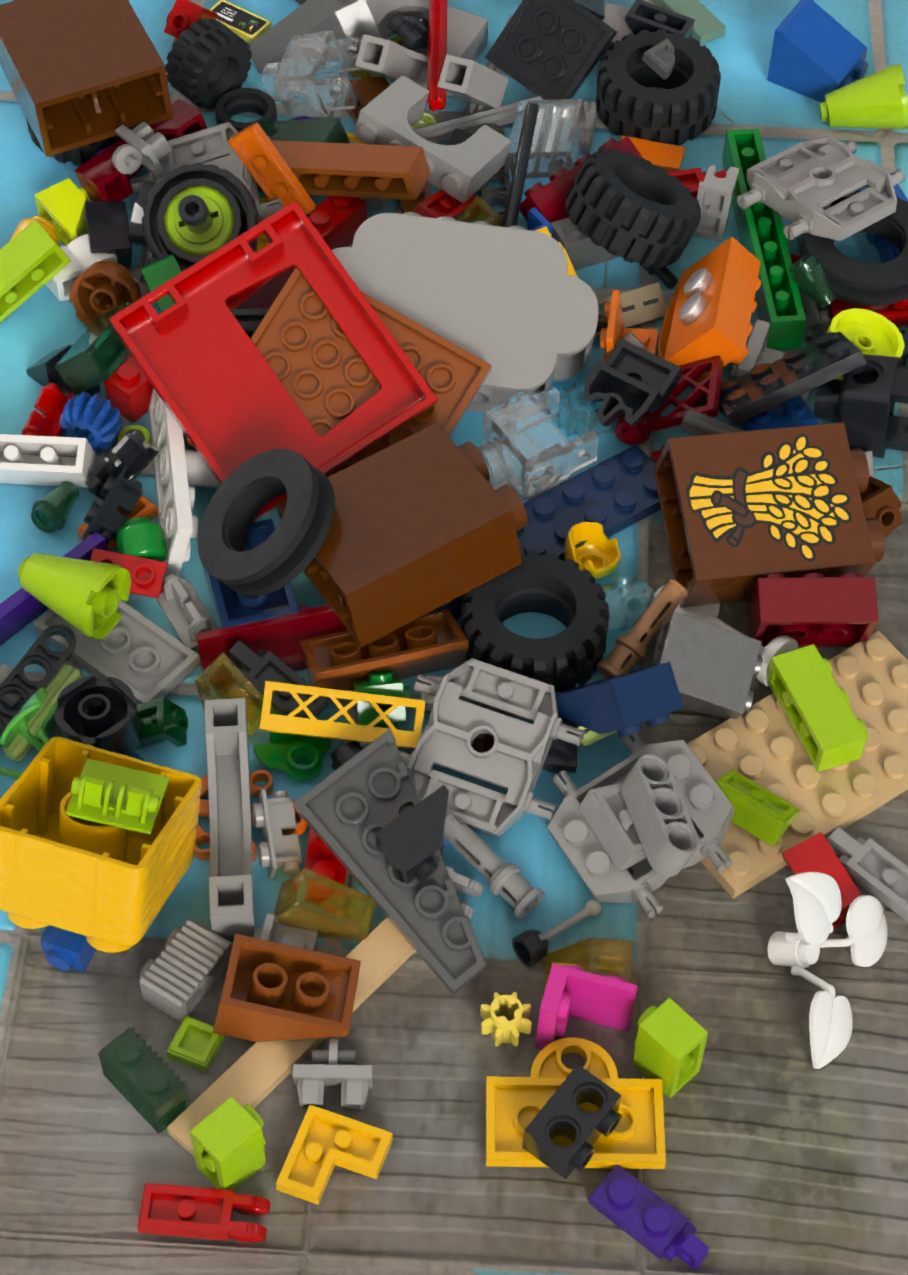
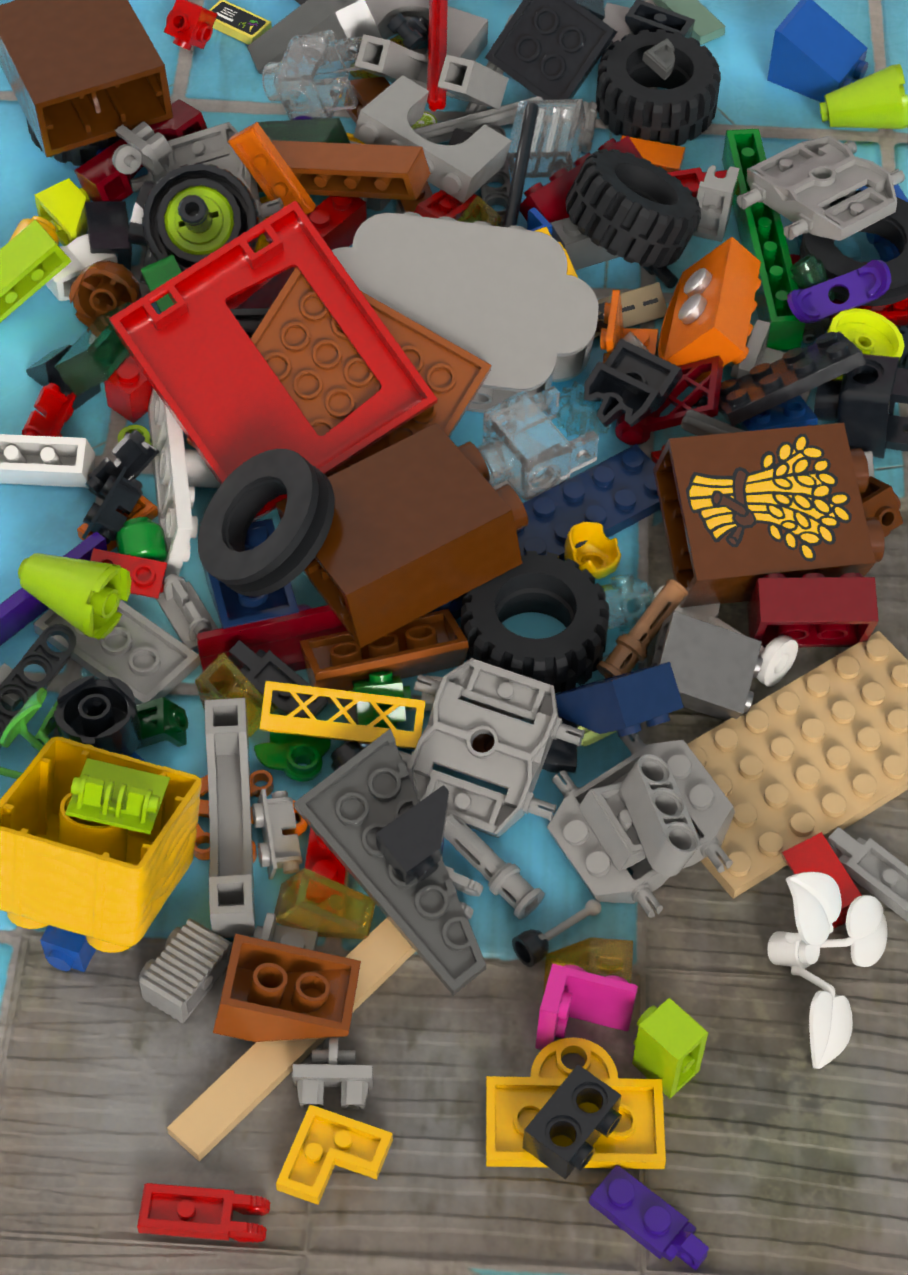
yellowish green axle [2,665,82,762] -> none
clear green cone [31,481,80,533] -> none
blue gear [59,391,124,453] -> none
clear green brick [98,1028,190,1133] -> none
black tyre [165,18,252,110] -> none
lime tile [166,1015,225,1073] -> none
lime brick [190,1096,266,1191] -> none
black tyre [215,88,278,139] -> none
light yellow gear [480,992,532,1047] -> none
lime slope [715,769,800,846] -> none
lime brick [766,644,868,773] -> none
none -> dark purple piece [787,260,891,323]

